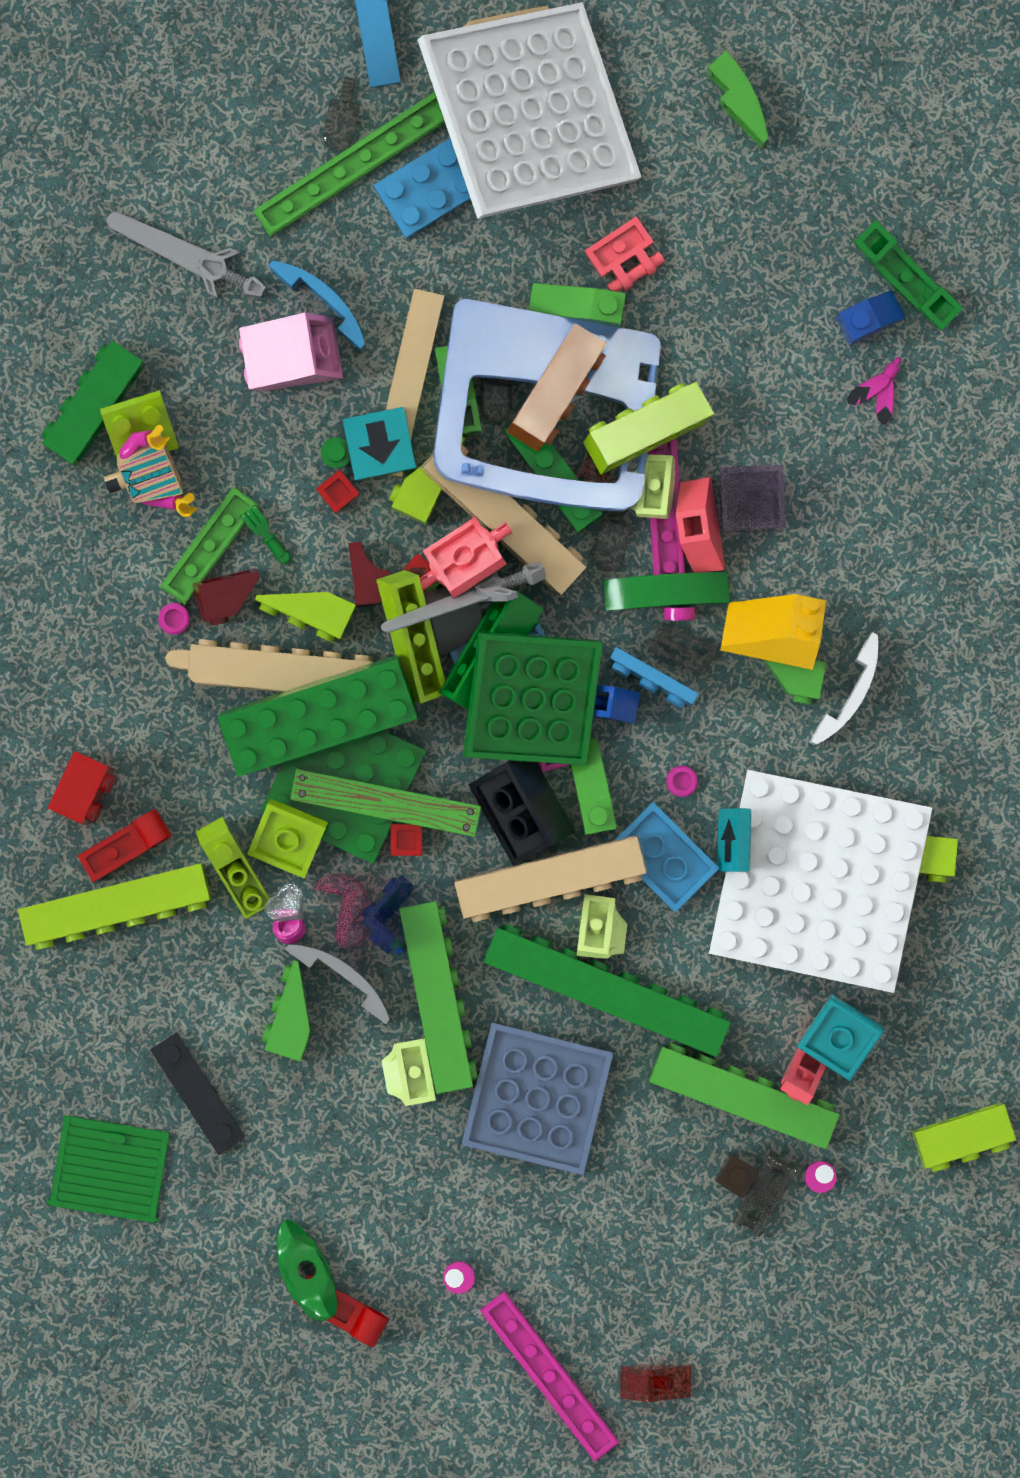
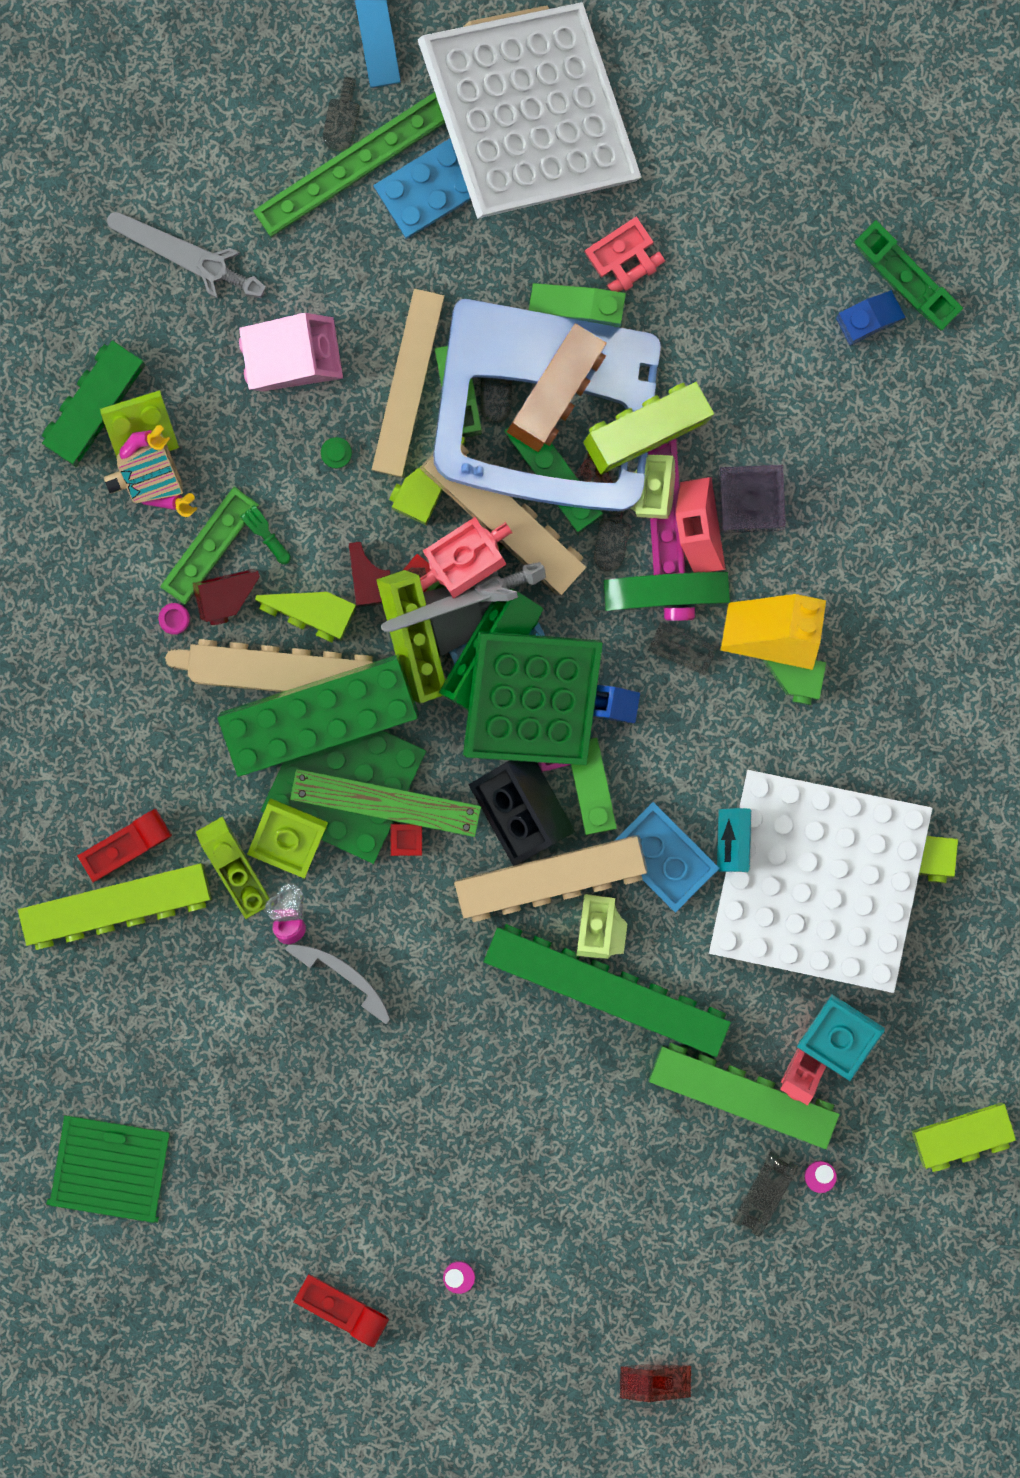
red brick [48,751,117,825] -> none
black plate [150,1032,245,1155] -> none
bright green slope [261,959,312,1062] -> none
dark azure slope [268,261,366,353] -> none
green piece [276,1220,338,1321] -> none
clear pink animal [313,873,369,948] -> none
red plate [316,469,360,514] -> none
teal tile [342,407,416,481] -> none
clear blue bracket [361,875,415,956] -> none
yellowish green slope [382,1038,436,1106] -> none
bright green brick [399,901,478,1094] -> none
sand blue plate [461,1022,613,1175] -> none
dark pink tile [480,1291,620,1462] -> none
dark azure plate [608,647,699,709] -> none
dark pink tile [666,766,698,797] -> none
bright green slope [706,50,768,148] -> none
dark brown brick [714,1153,759,1199] -> none
white slope [809,632,878,746] -> none
dark pink piece [847,357,901,424] -> none

